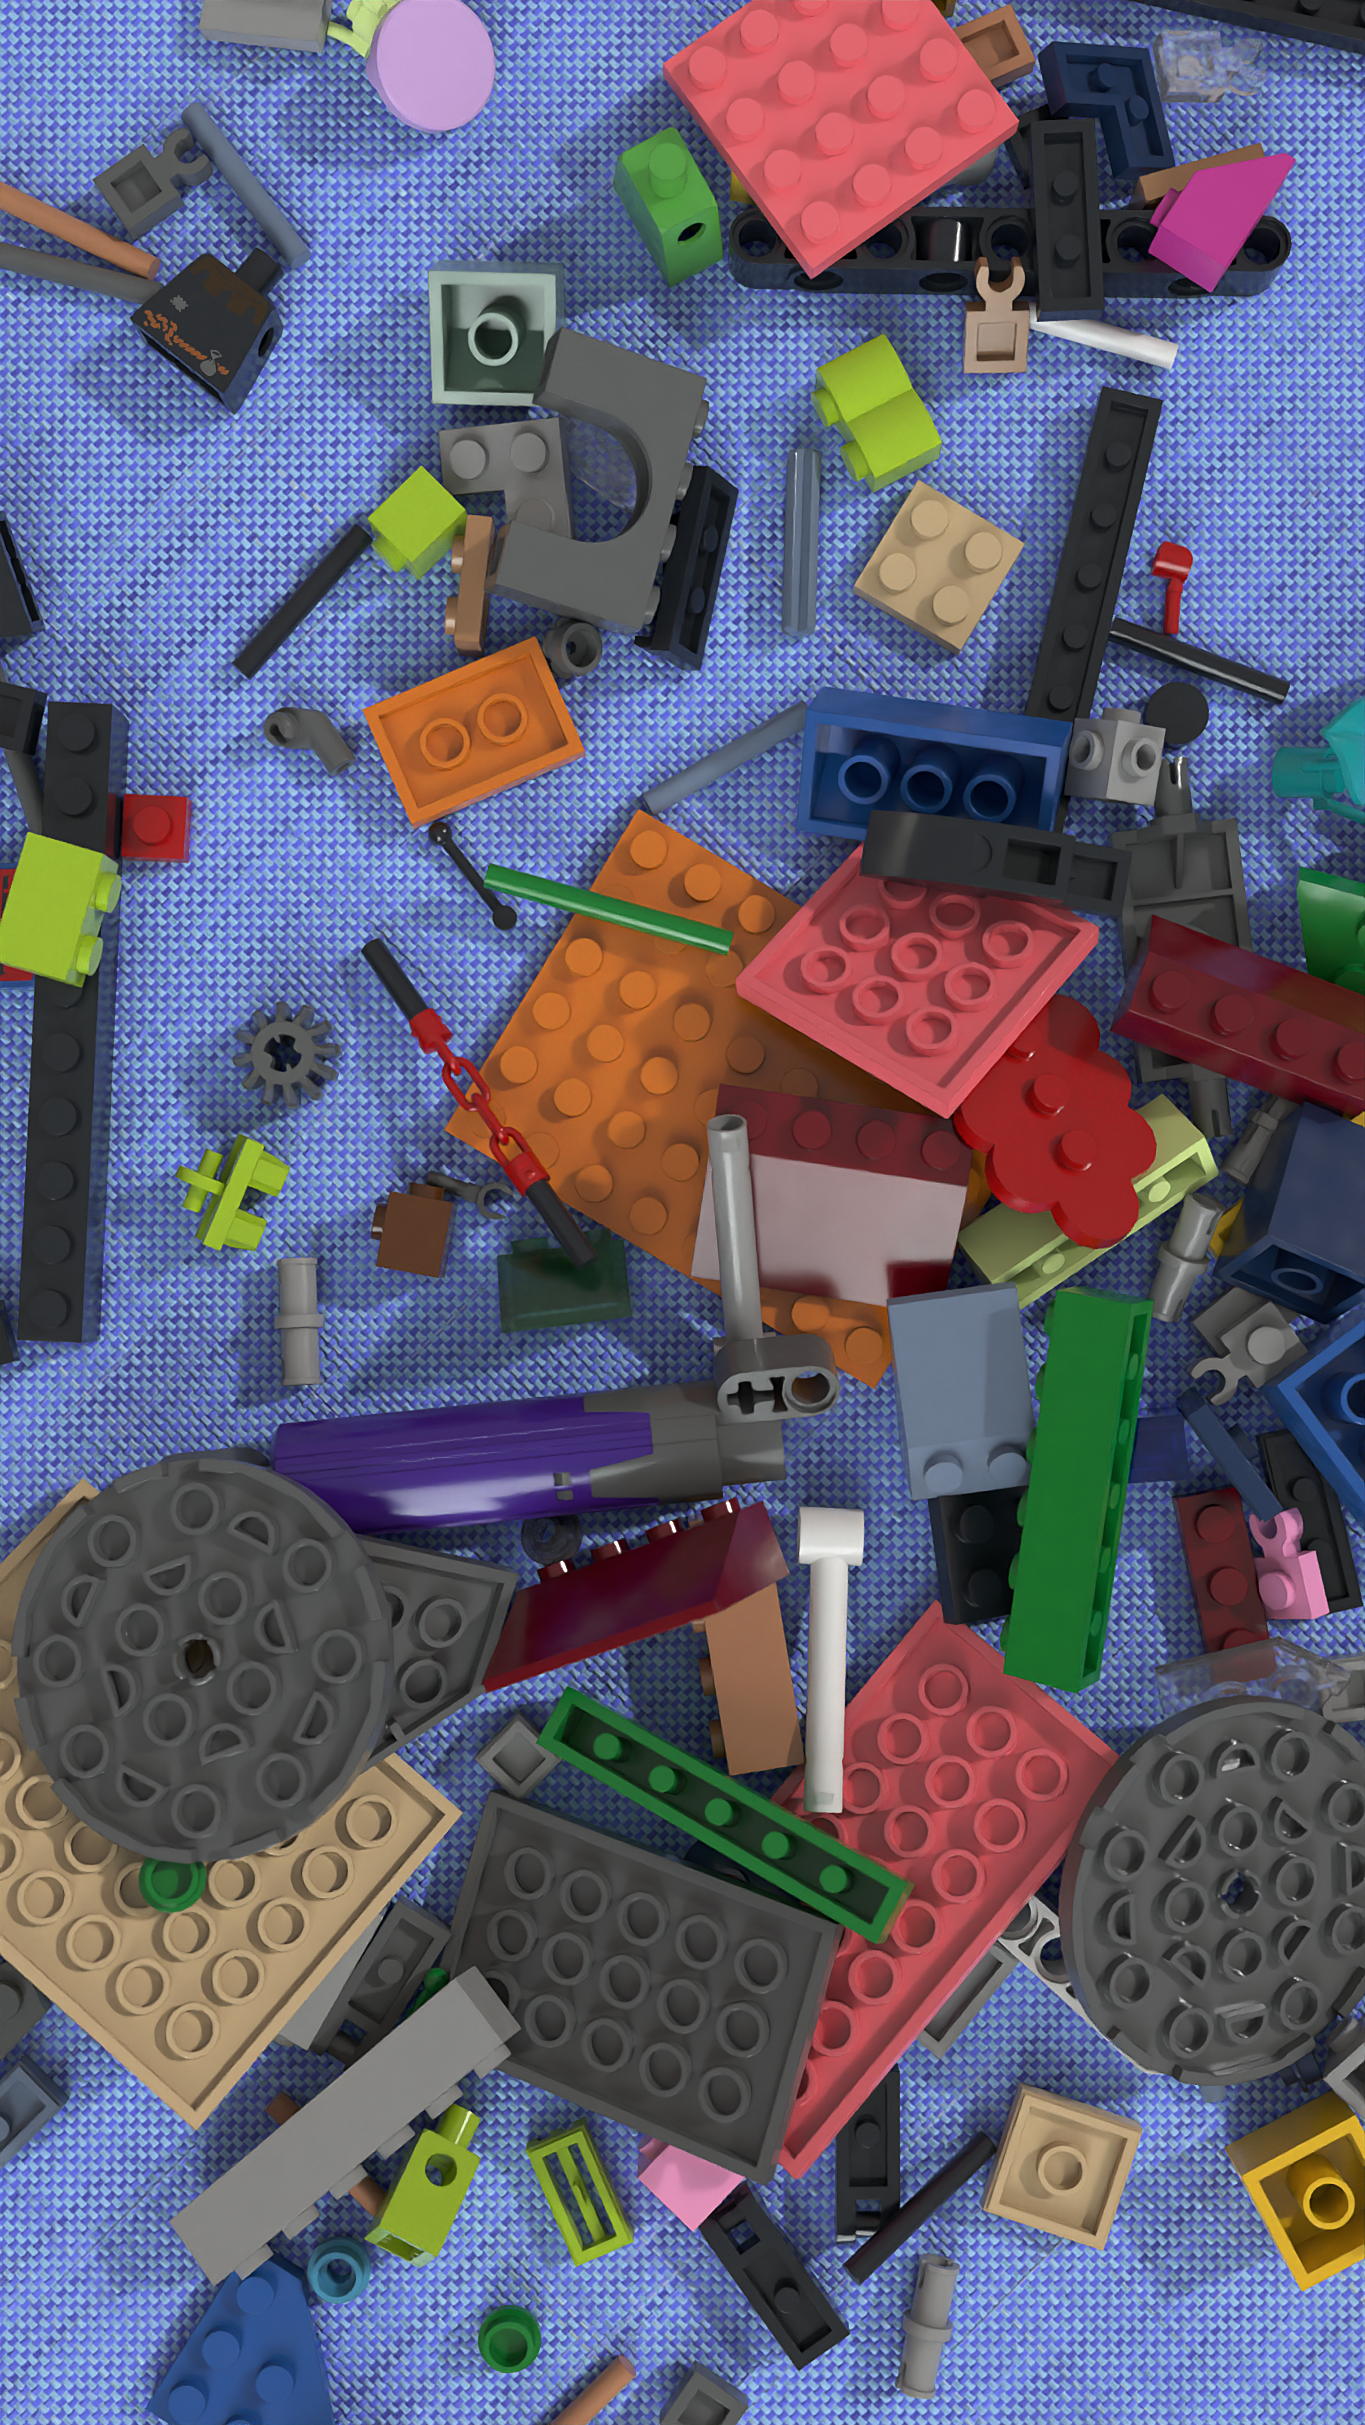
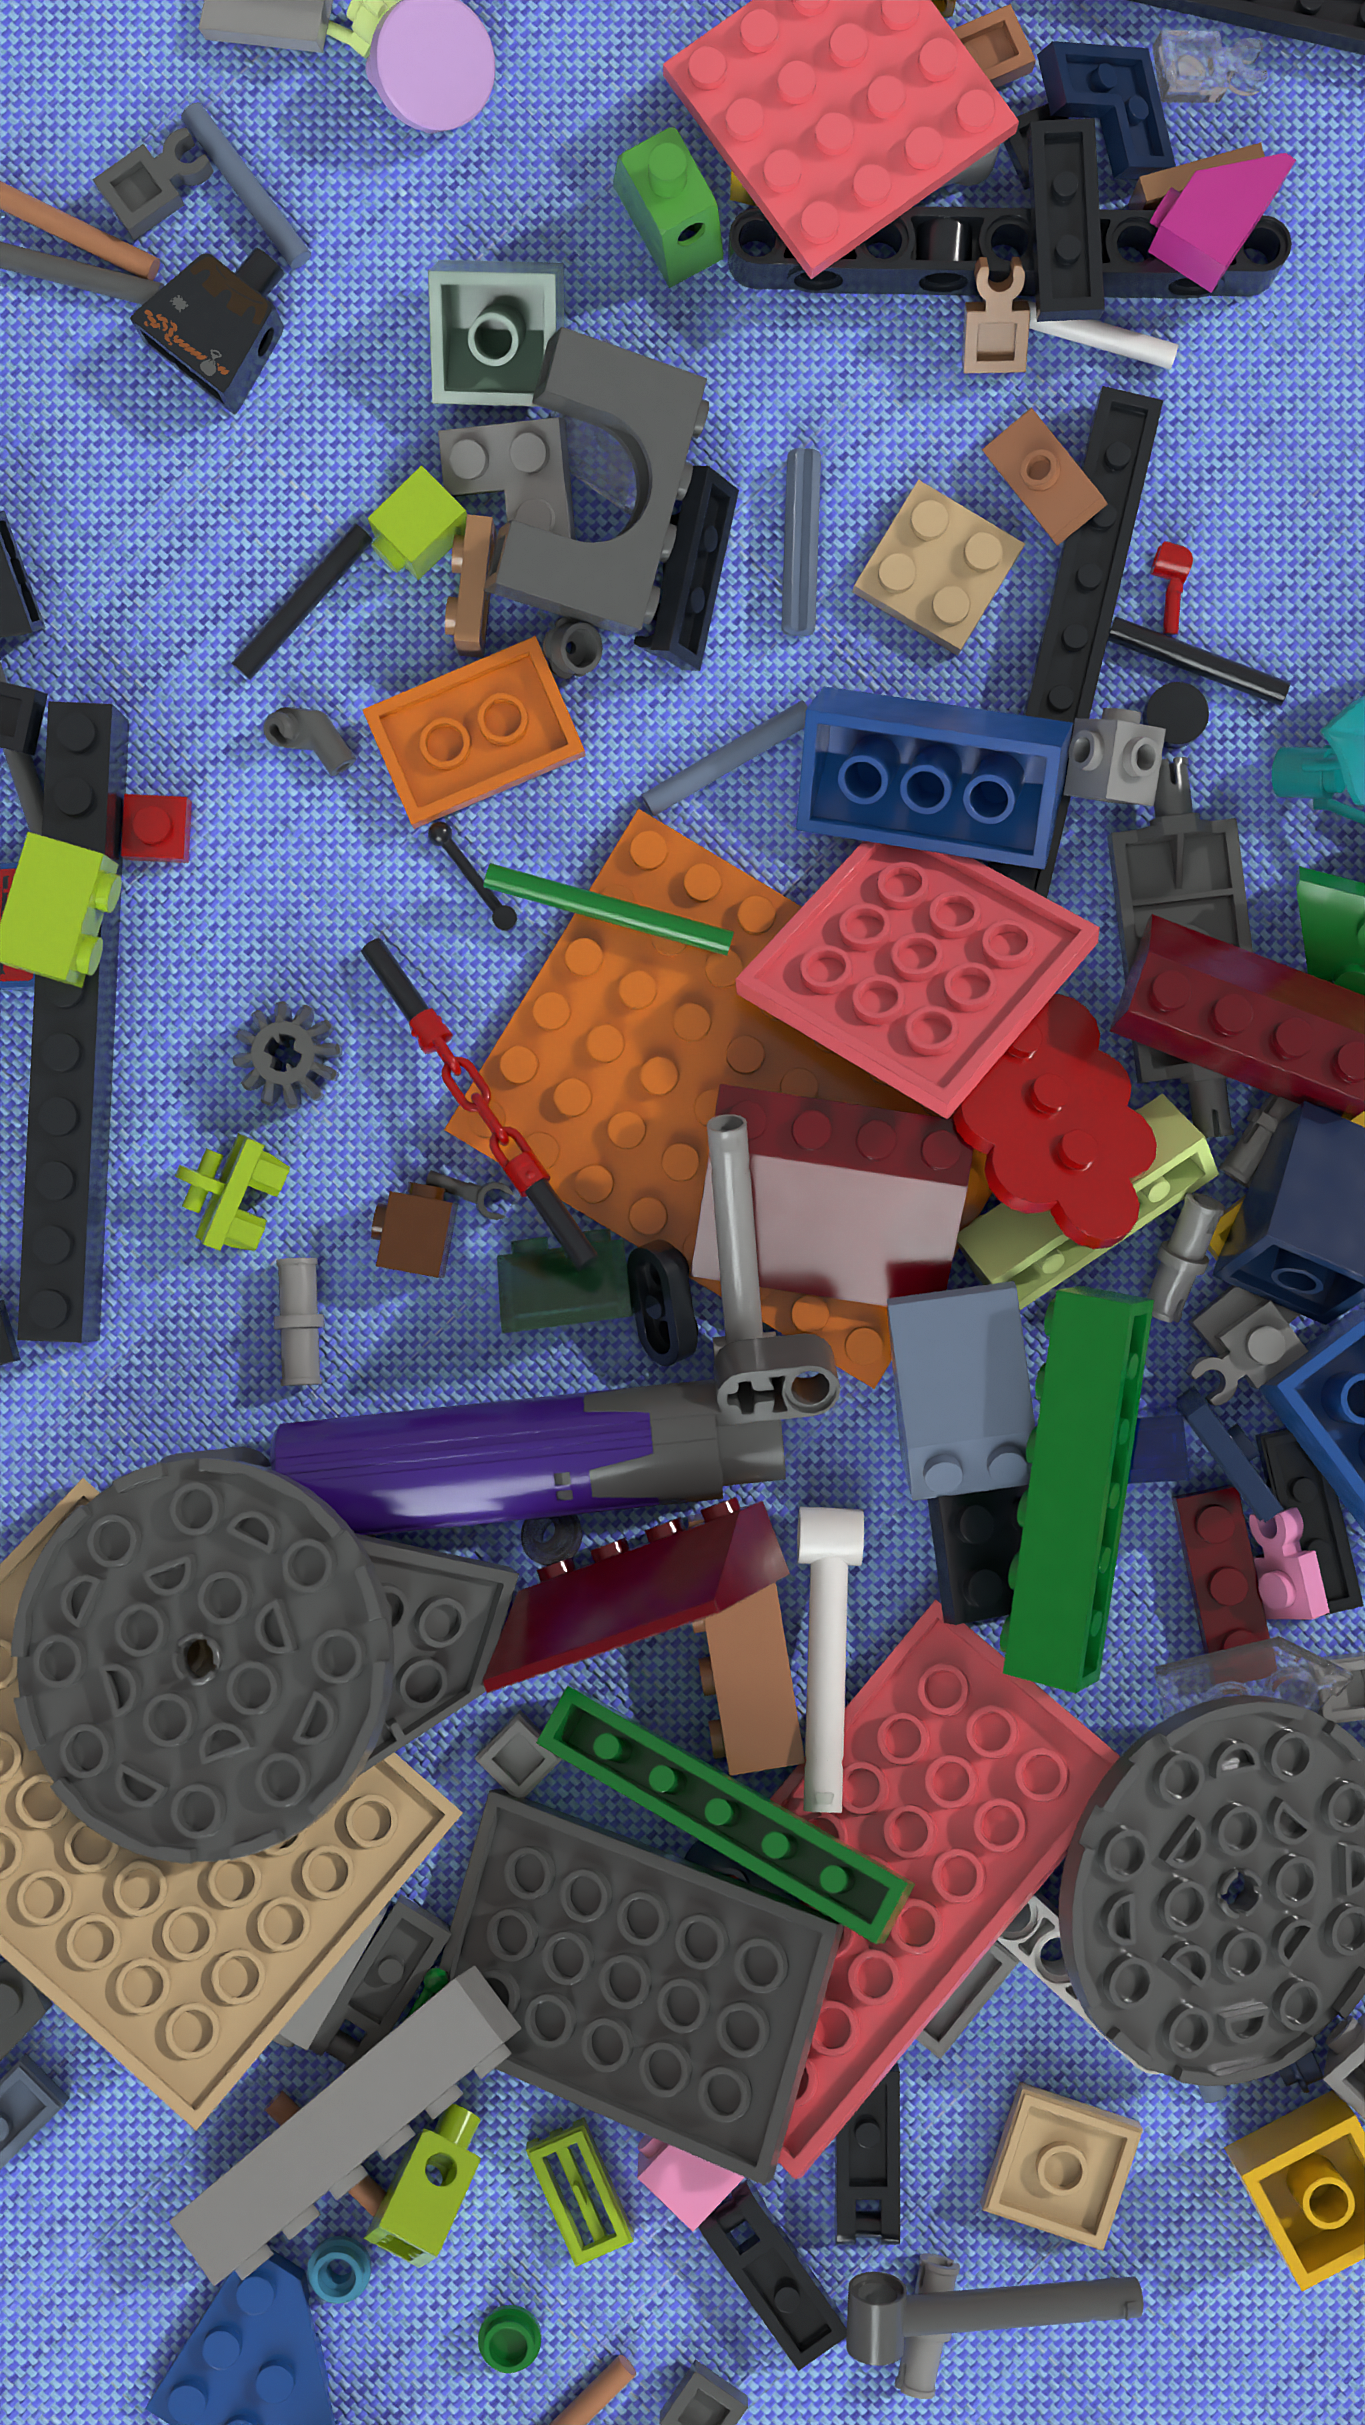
green plate [139,1857,206,1913] -> none
lime brick [811,333,942,493] -> none
black bar [842,2131,998,2286] -> none
black slope [859,810,1132,919] -> none
none -> black plate [627,1239,698,1366]
none -> dark grey piece [846,2272,1143,2366]
none -> nougat plate [982,407,1108,546]

